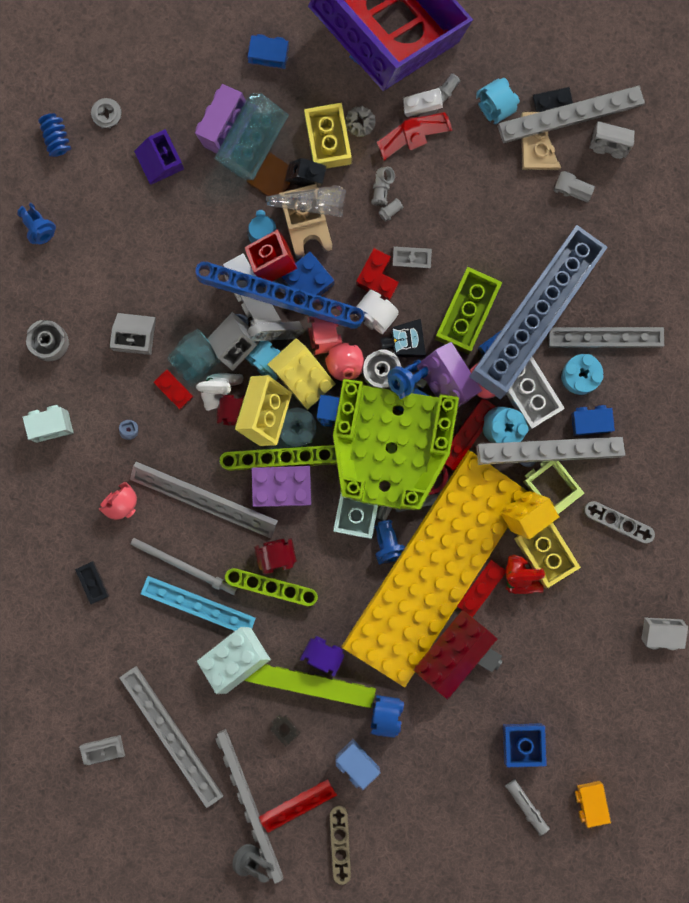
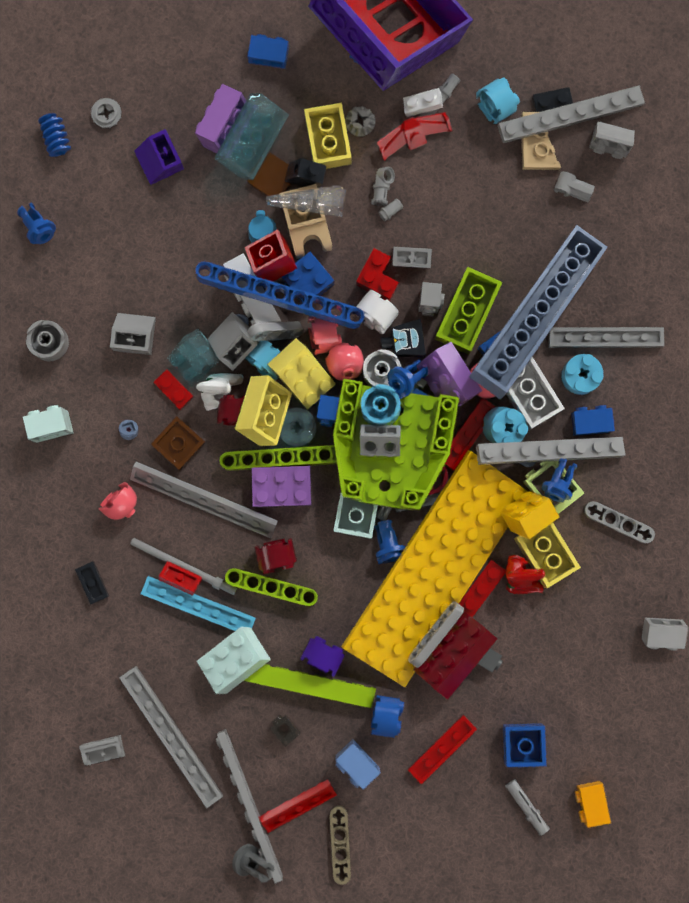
none -> reddish brown plate [151,416,205,470]
none -> red plate [158,561,202,596]
none -> light grey brick [360,425,401,457]
none -> medium azure brick [361,384,400,425]
none -> light grey beam [408,602,464,667]
none -> red plate [408,715,477,784]
none -> light grey brick [418,282,445,316]
none -> blue piece [541,458,577,502]

